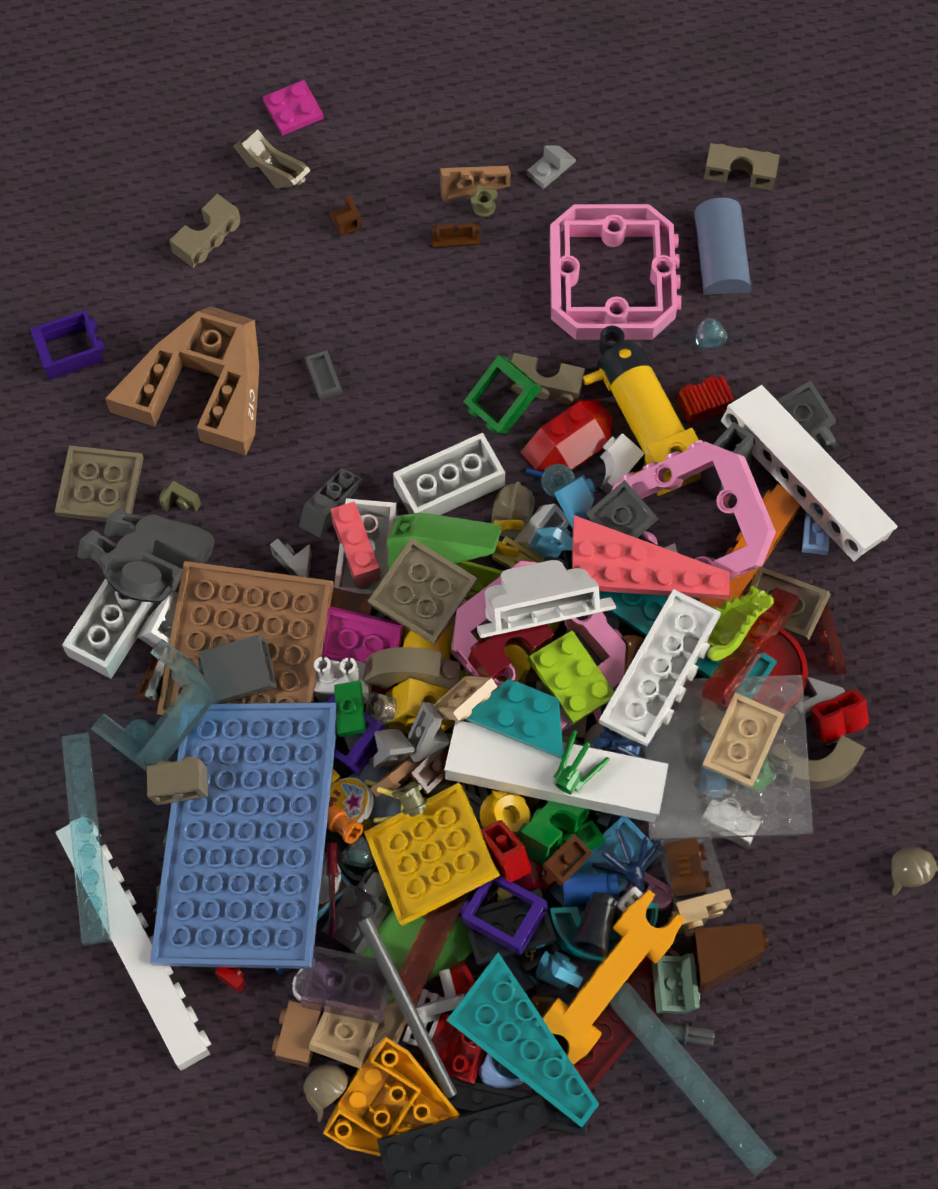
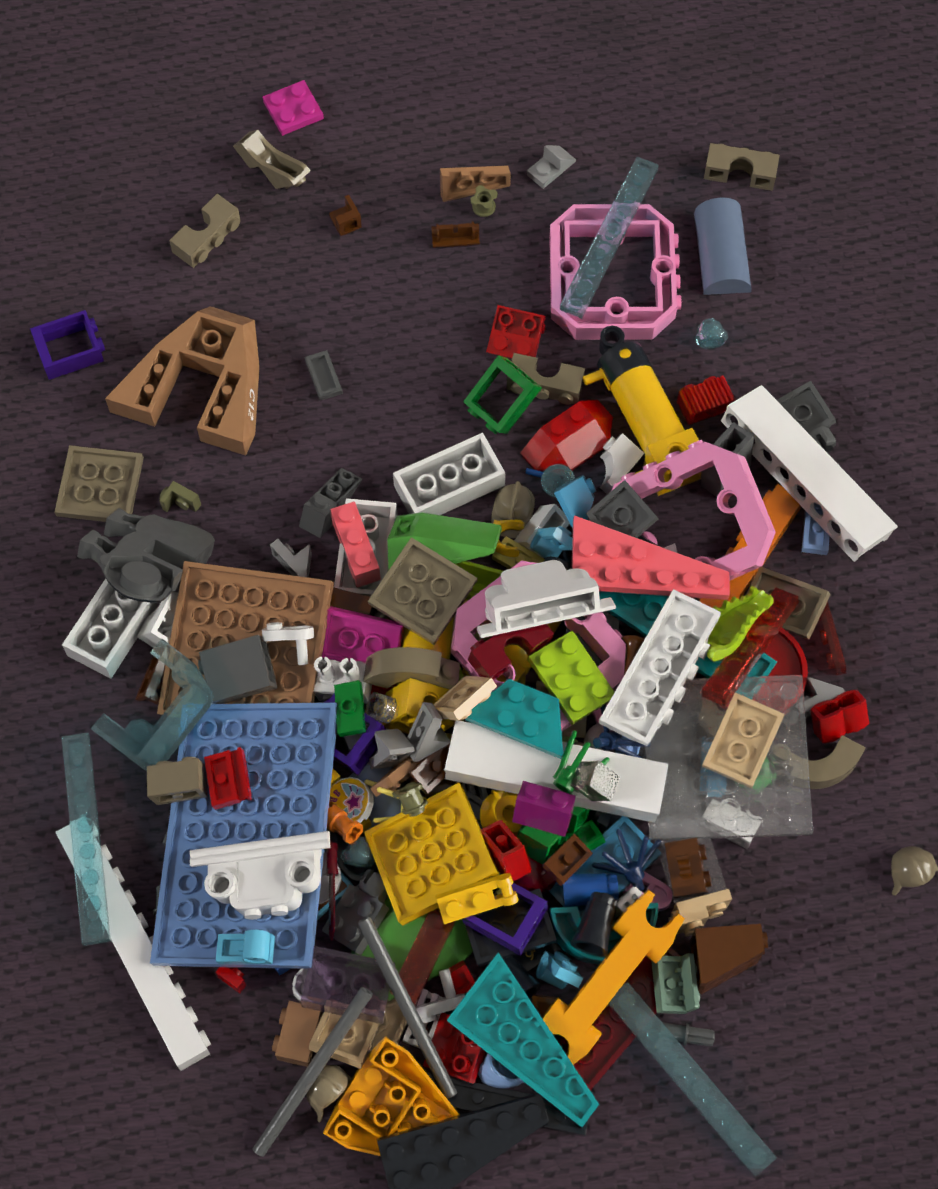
none -> white brick [190,831,330,920]
none -> red plate [204,747,252,810]
none -> medium azure plate [216,930,275,964]
none -> dark grey piece [253,987,373,1157]
none -> white piece [262,622,314,665]
none -> yellow plate [435,873,518,924]
none -> red plate [486,305,546,359]
none -> magenta brick [512,781,576,837]
none -> clear light blue plate [560,157,659,319]
none -> clear smoke brick [570,761,620,801]

